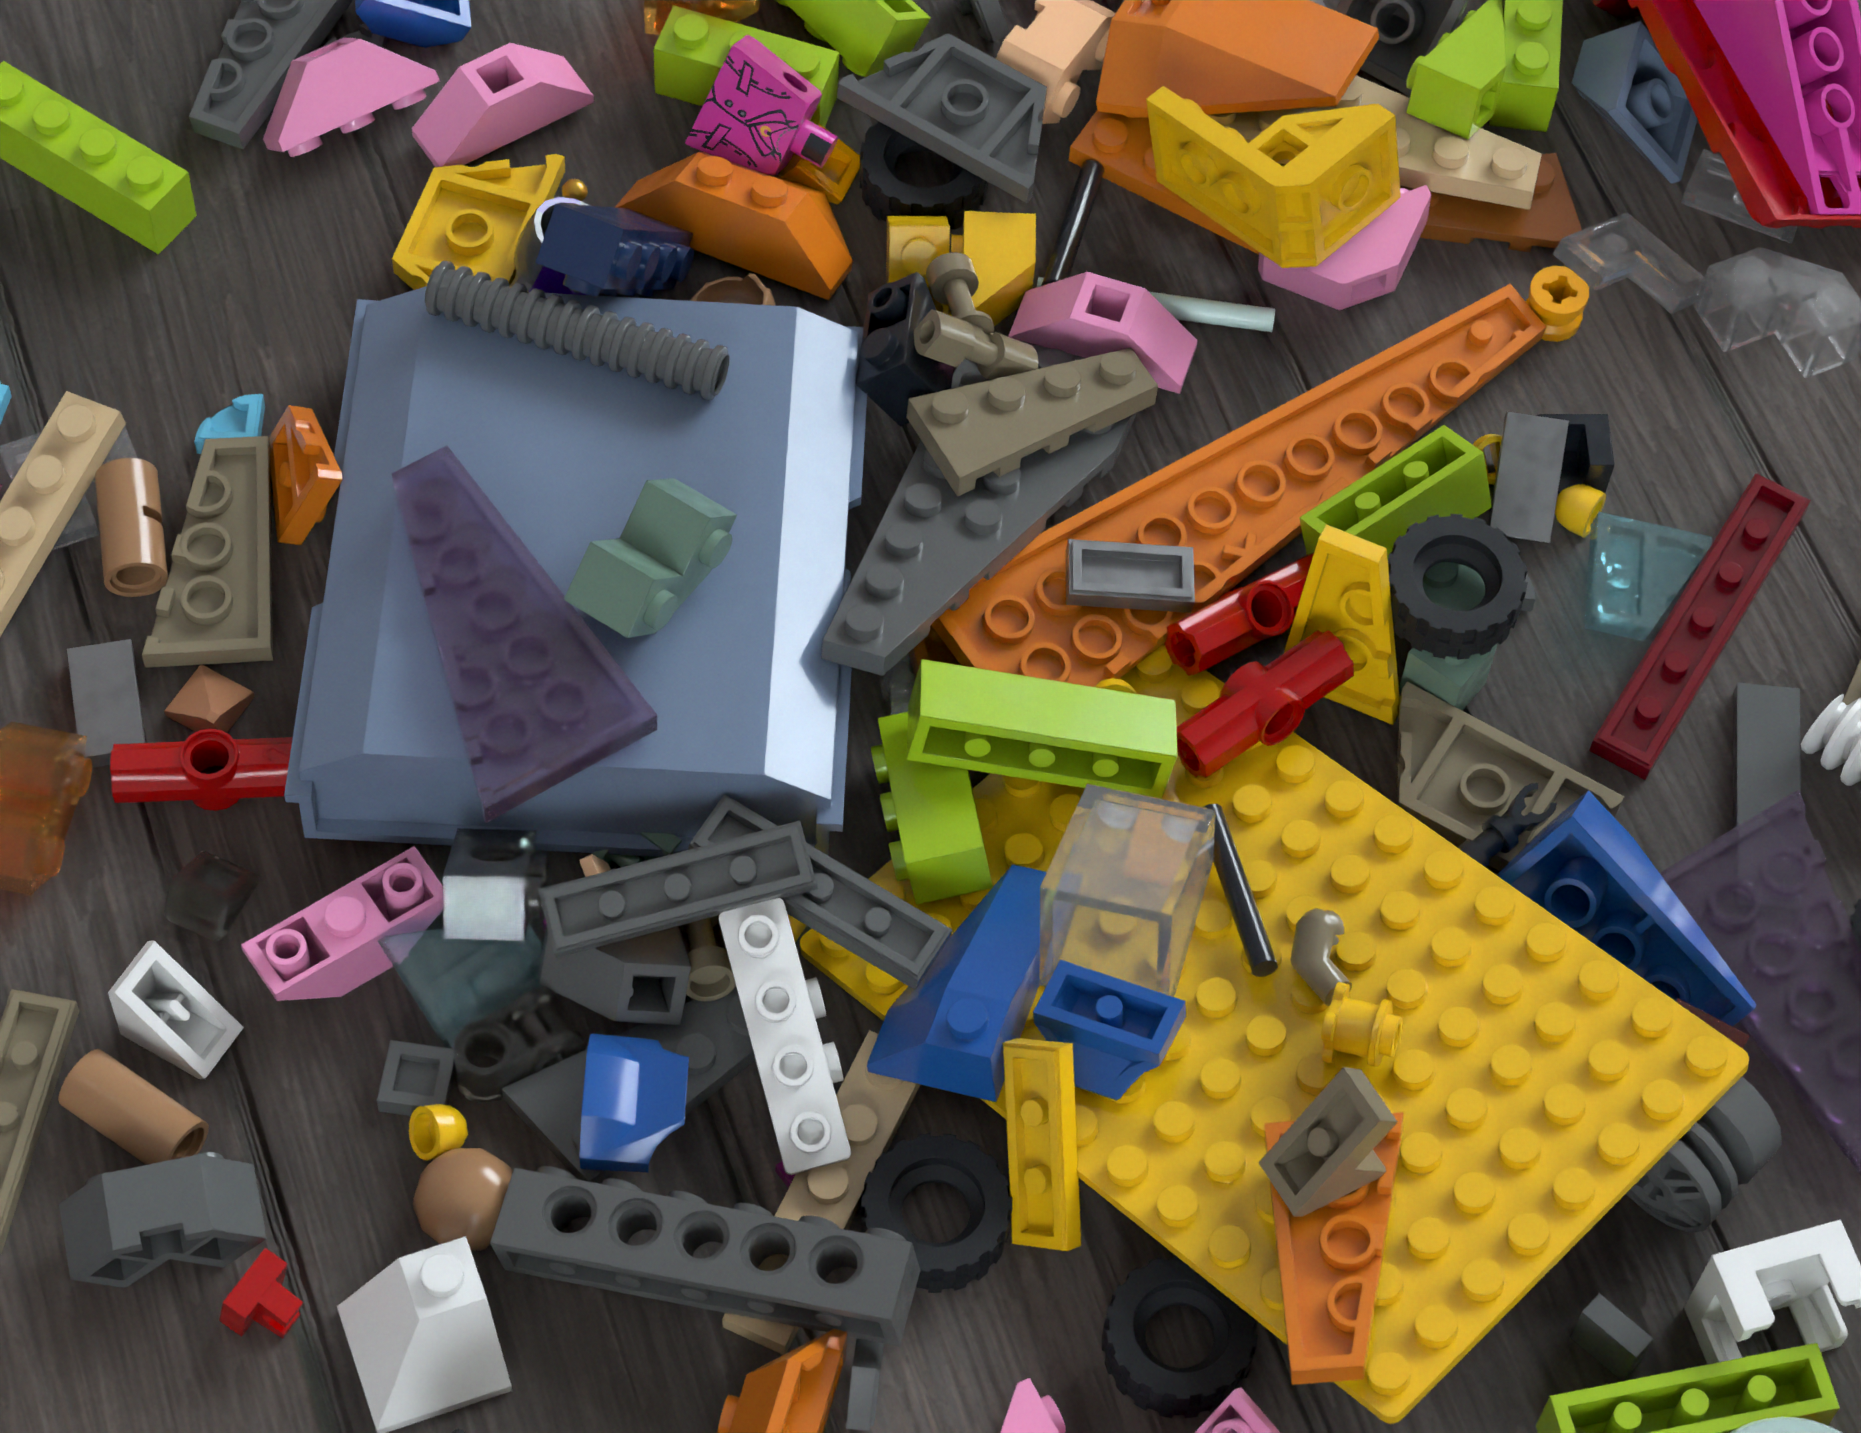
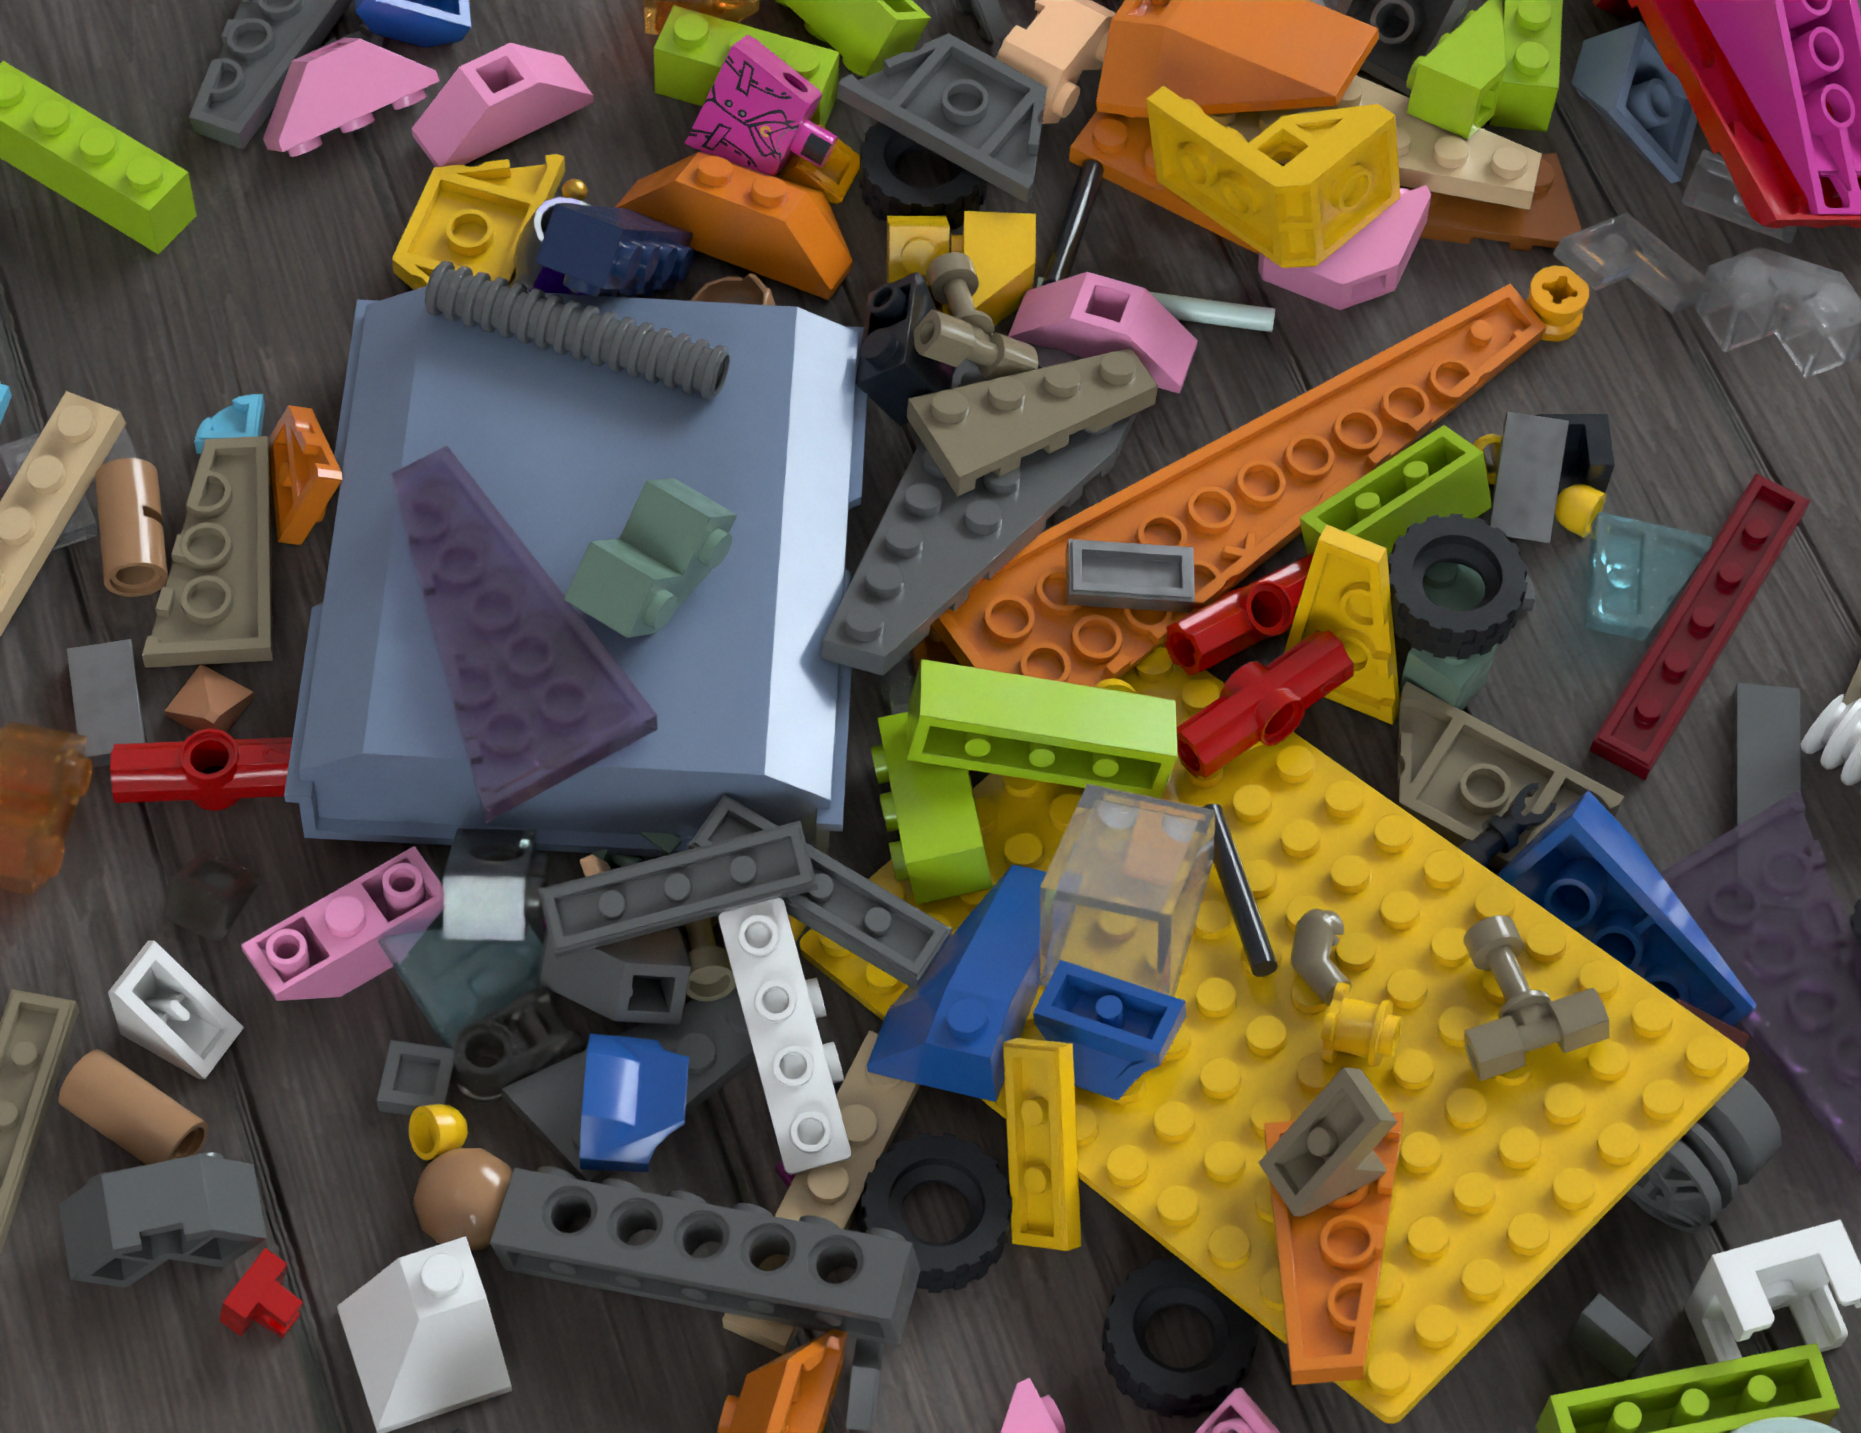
none -> dark tan bar [1463,915,1609,1081]

